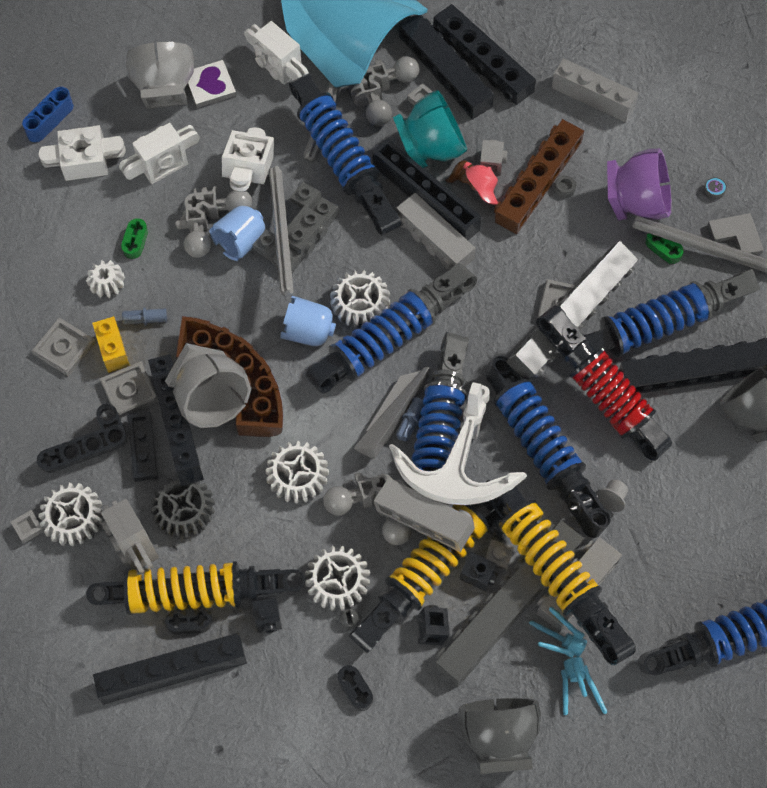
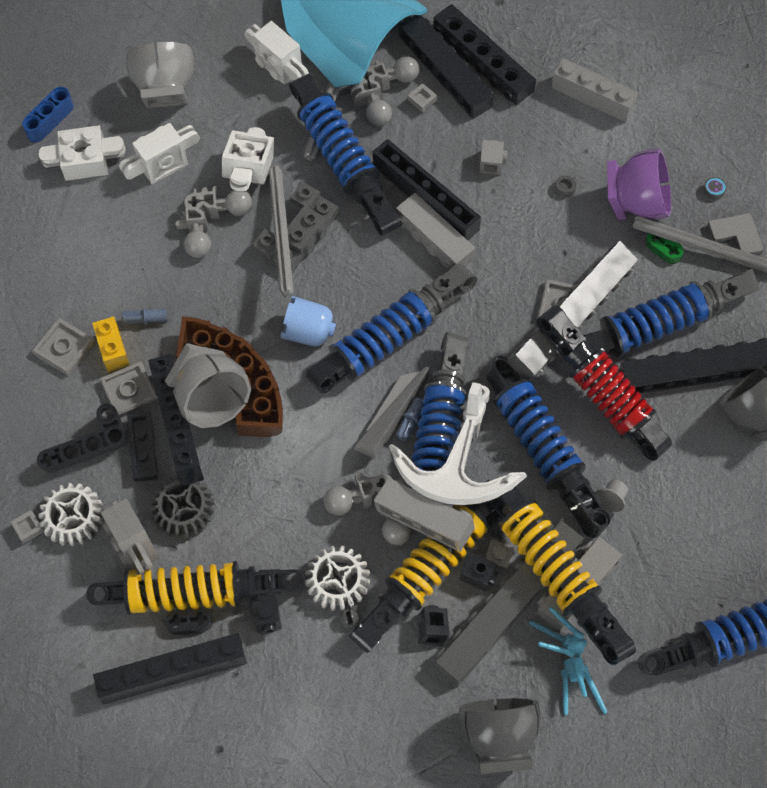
white gear [86,260,125,298] -> none
green beam [121,218,148,259] -> none
tile [188,60,236,108] -> none
light blue cylinder [209,205,266,261] -> none
white gear [265,441,329,504] -> none
white gear [330,270,390,329] -> none
black beam [338,665,373,711] -> none
teal plate [393,90,467,168] -> none
coral hair [445,160,498,205] -> none
reddish brown brick [494,119,584,235] -> none

